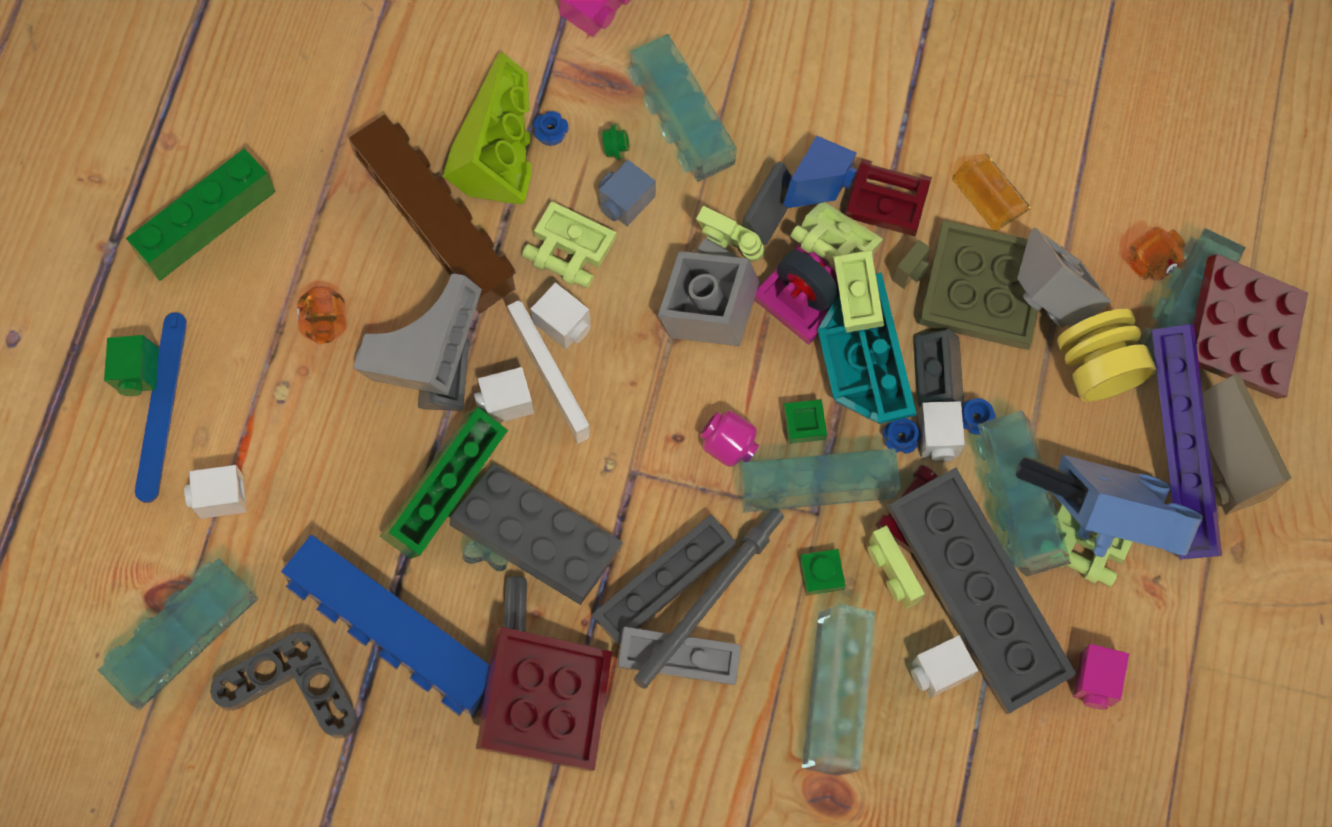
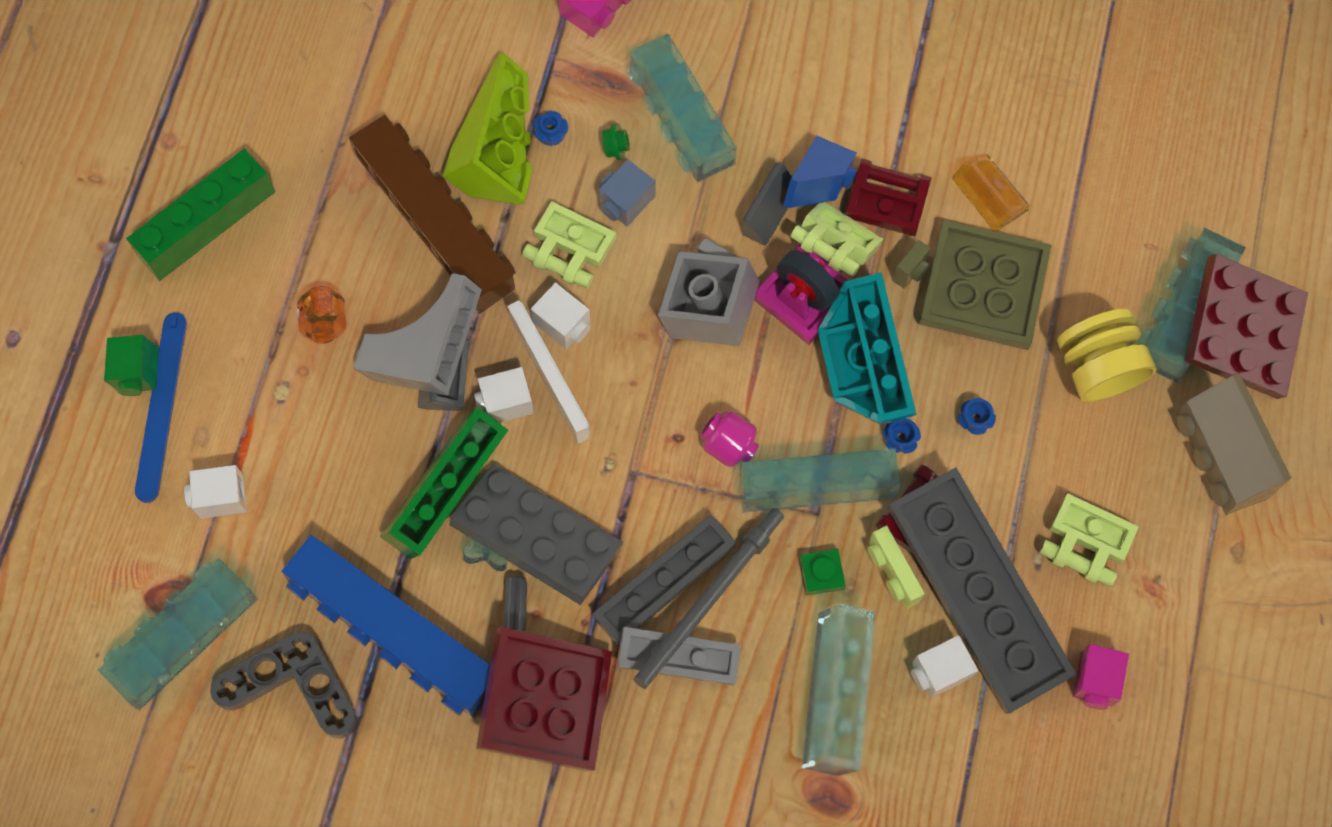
yellowish green plate [696,206,765,262] -> none
green plate [783,399,827,444] -> none
yellowish green plate [834,250,884,333] -> none
dark grey slope [915,329,964,408] -> none
white brick [918,401,965,462] -> none
clear light blue brick [976,410,1071,577] -> none
medium blue piece [1016,455,1203,557] -> none
light grey slope [1017,227,1111,328] -> none
clear orange head [1127,226,1186,281] -> none
dark purple plate [1152,324,1222,560] -> none

